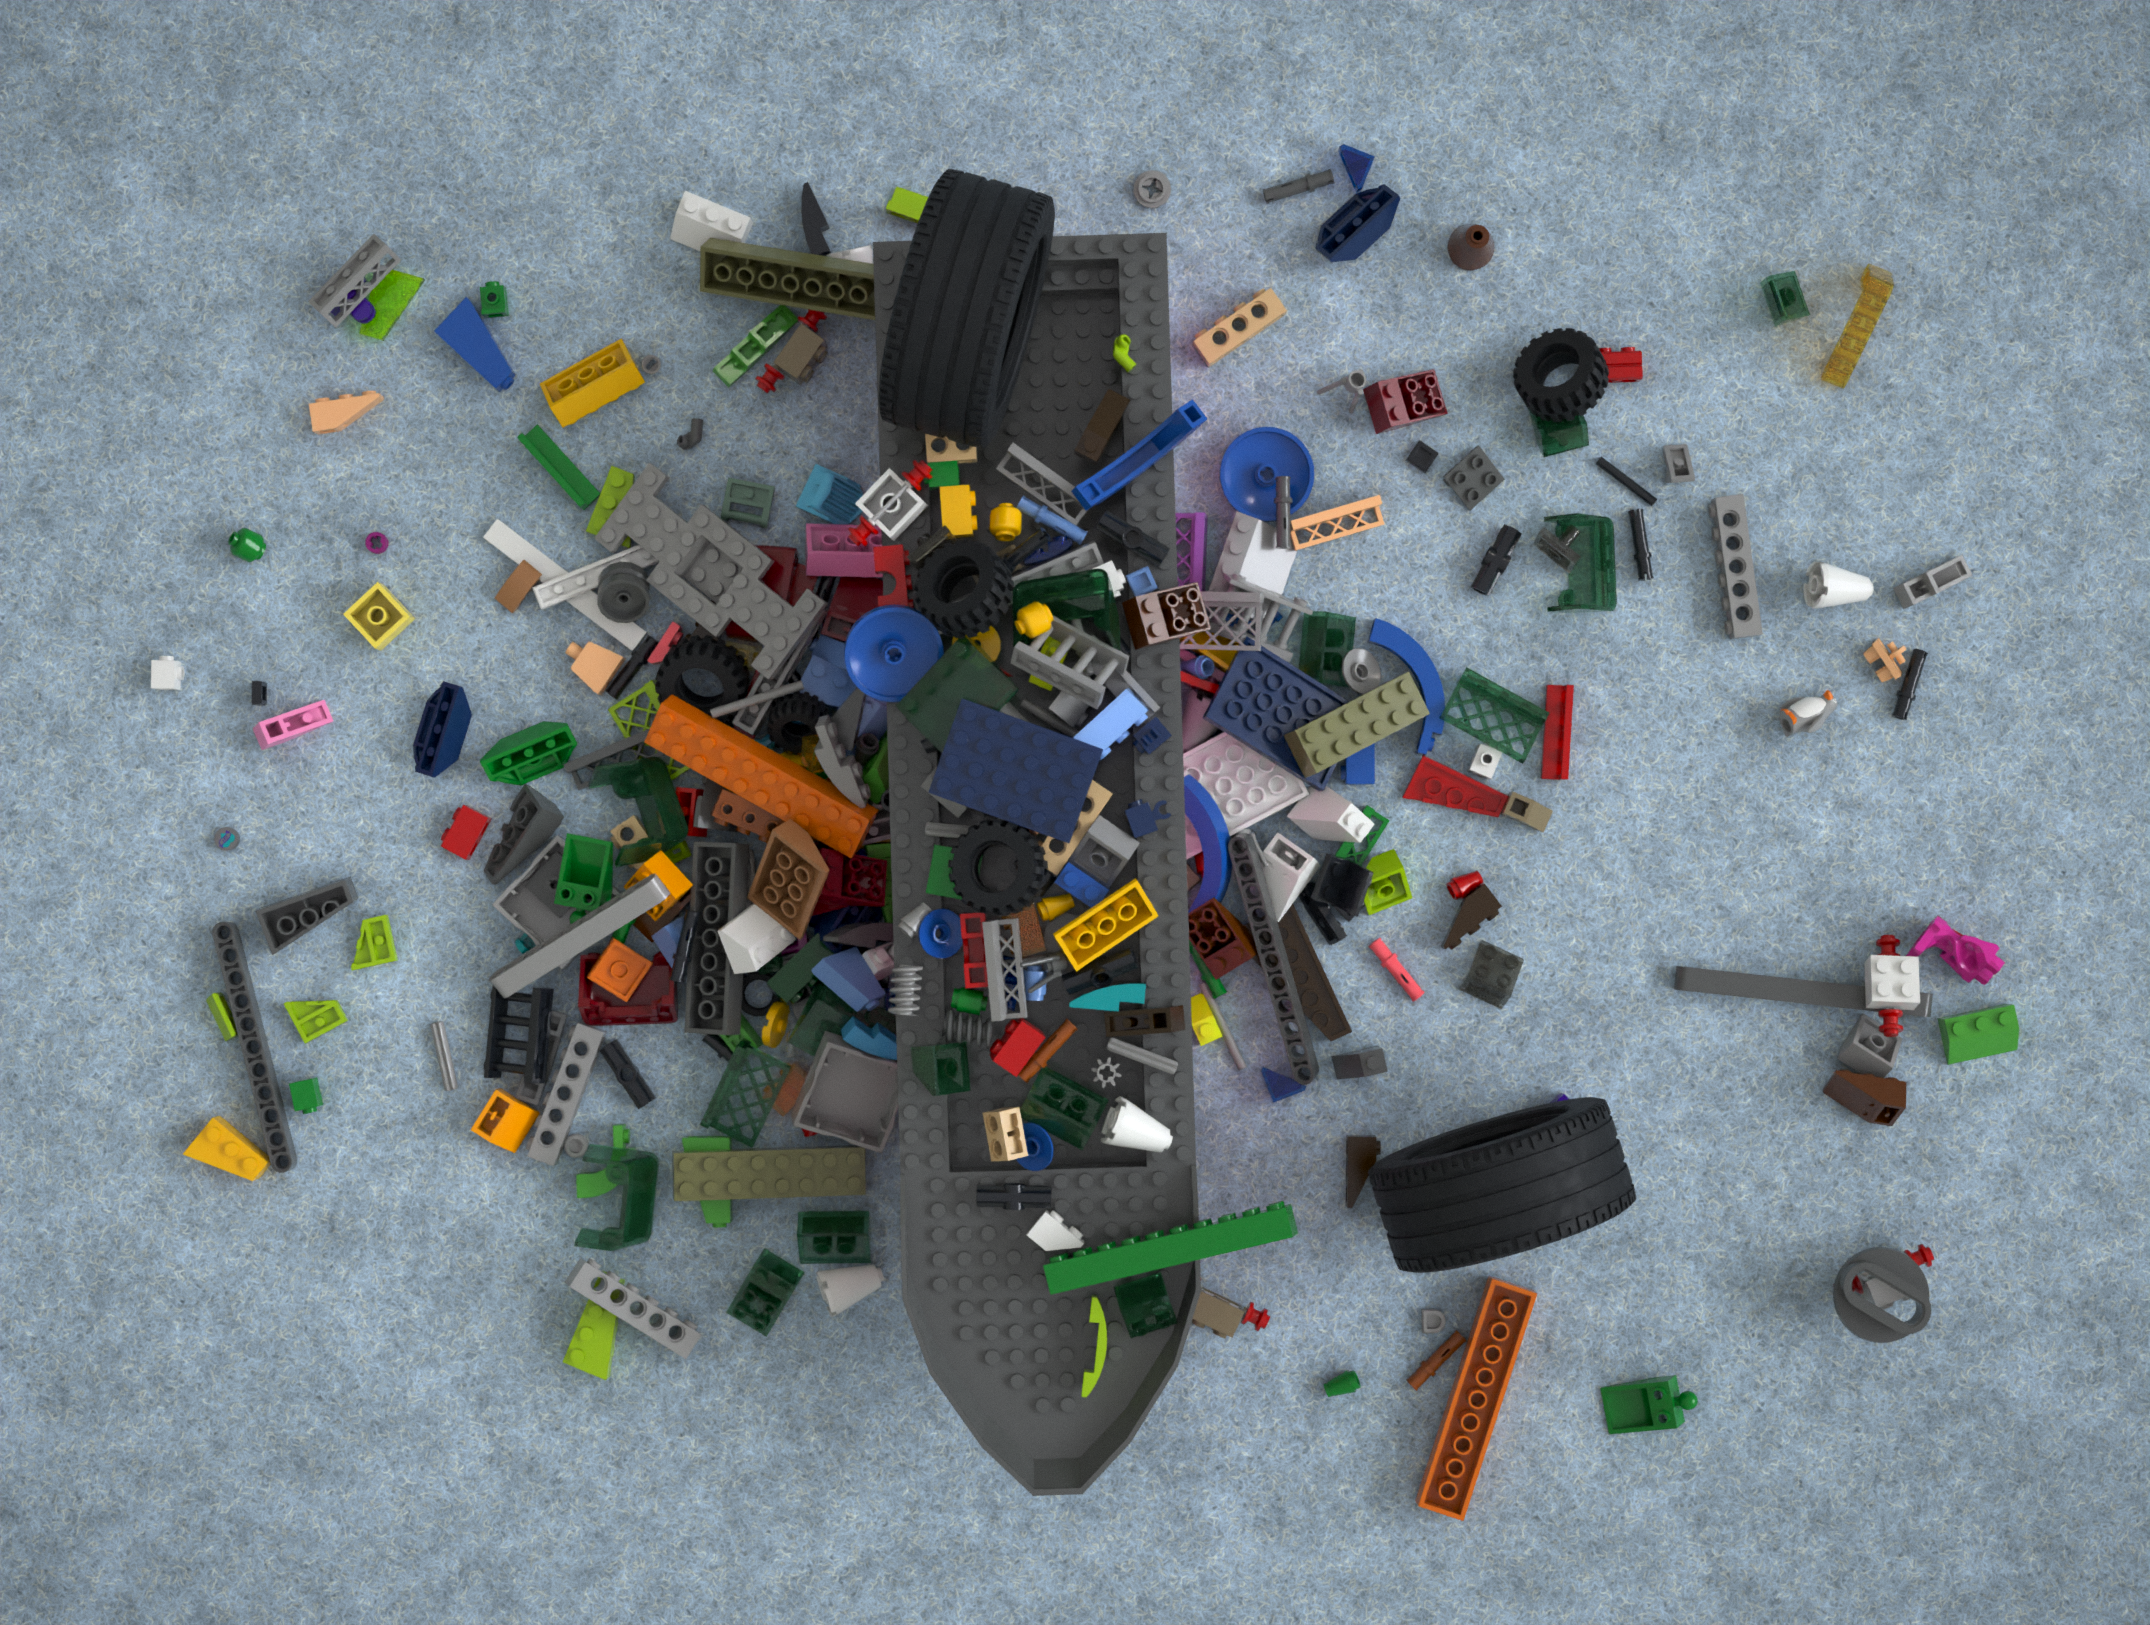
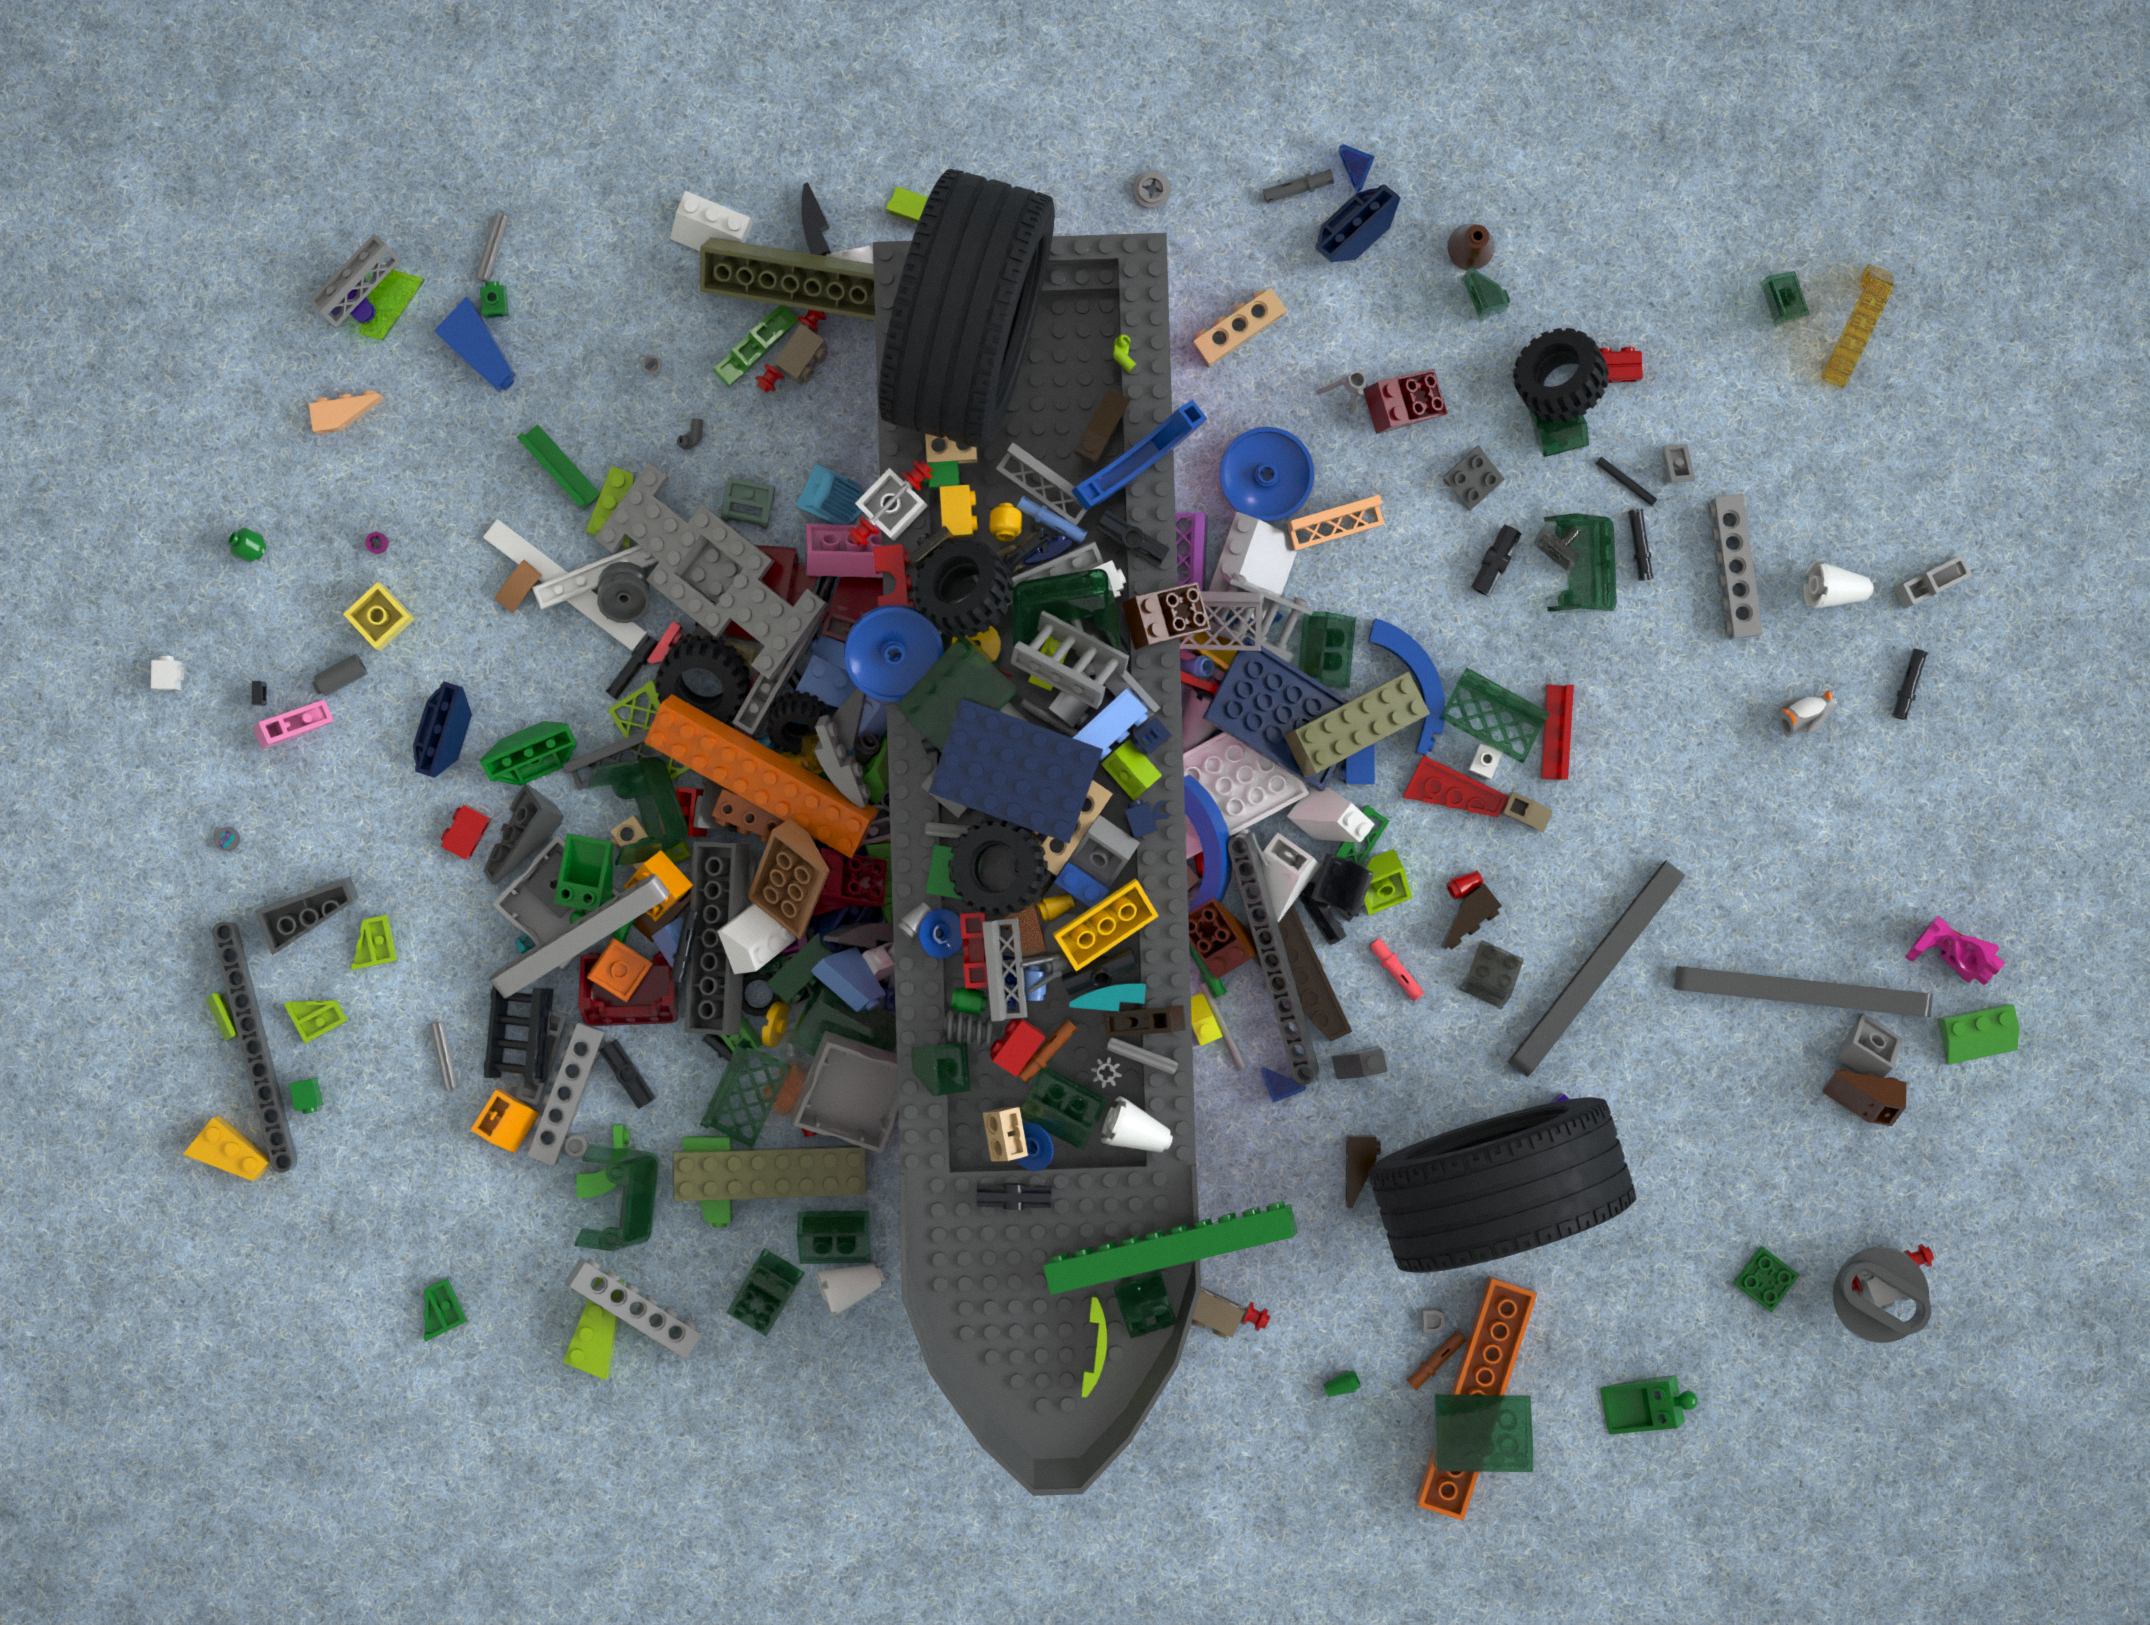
yellow slope [539,338,645,428] -> none
light nougat torso [565,641,626,695] -> none
light grey bar [710,680,804,718] -> none
dark azure slope [841,1016,897,1060] -> none
light grey piece [888,964,923,1016] -> none
yellow head [1015,601,1053,638] -> none
white slope [1027,1210,1084,1251] -> none
medium blue tile [1125,566,1158,597] -> none
dark grey pin [1274,476,1293,549] -> none
light grey dish [1342,648,1381,694] -> none
black tile [1406,440,1439,473] -> none
light nougat hips [1863,638,1906,682] -> none
white brick [1864,935,1920,1037] -> none
none -> dark grey brick [312,653,368,696]
none -> green wing [424,1278,468,1342]
none -> light grey axle [476,213,509,282]
none -> lime panel [1101,739,1162,801]
none -> clear green slope [1434,1394,1533,1472]
none -> clear green slope [1462,268,1510,321]
none -> dark grey beam [1508,860,1685,1077]
none -> green tile [1733,1246,1800,1313]

